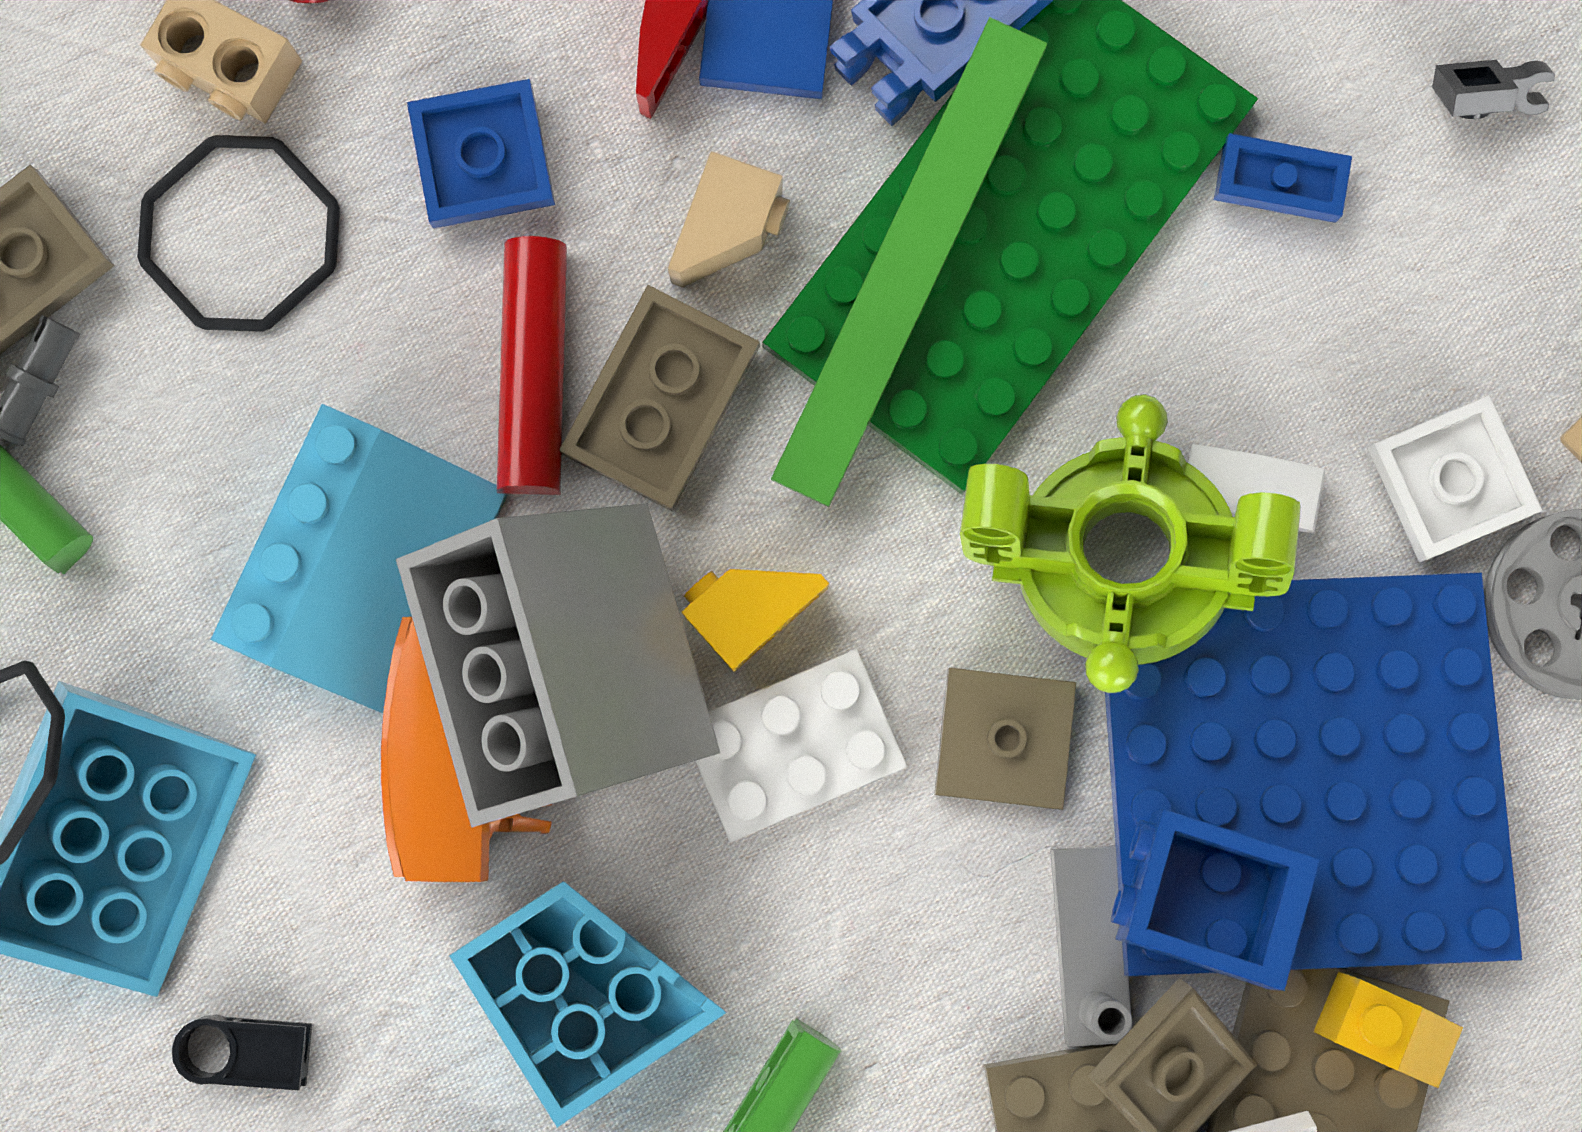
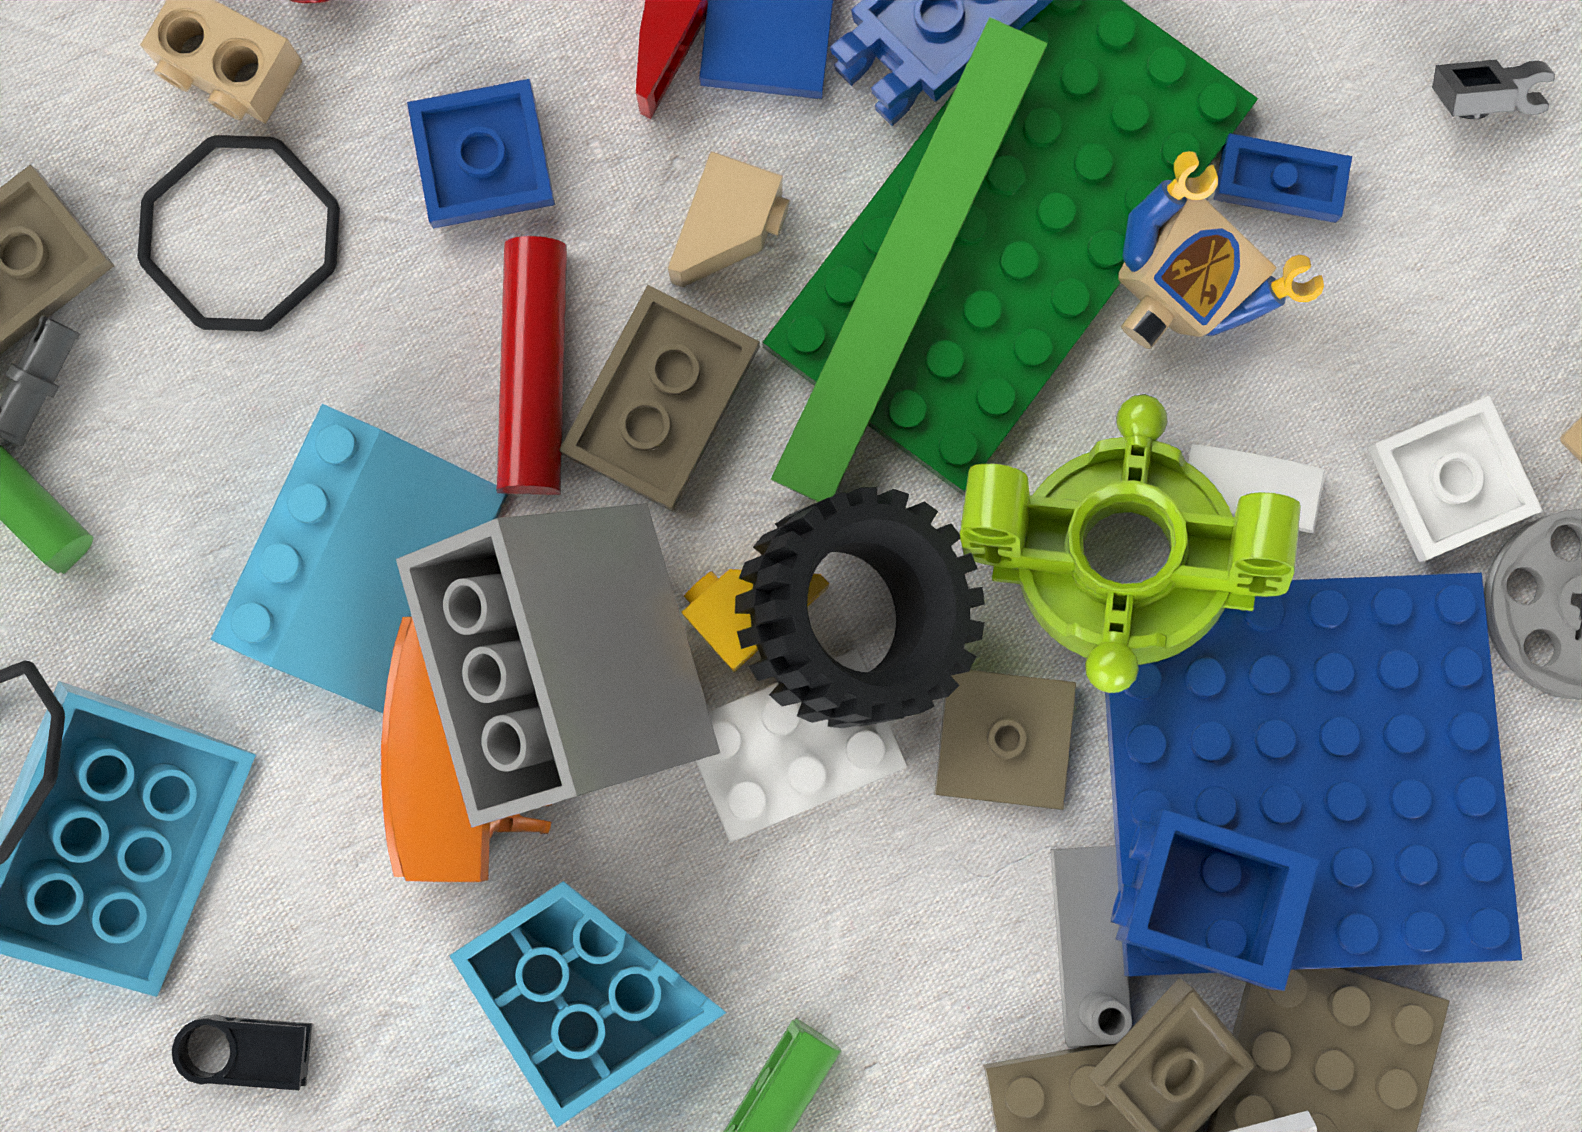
yellow slope [1313,971,1463,1088] -> none
none -> black tyre [735,487,985,728]
none -> torso [1118,151,1324,349]

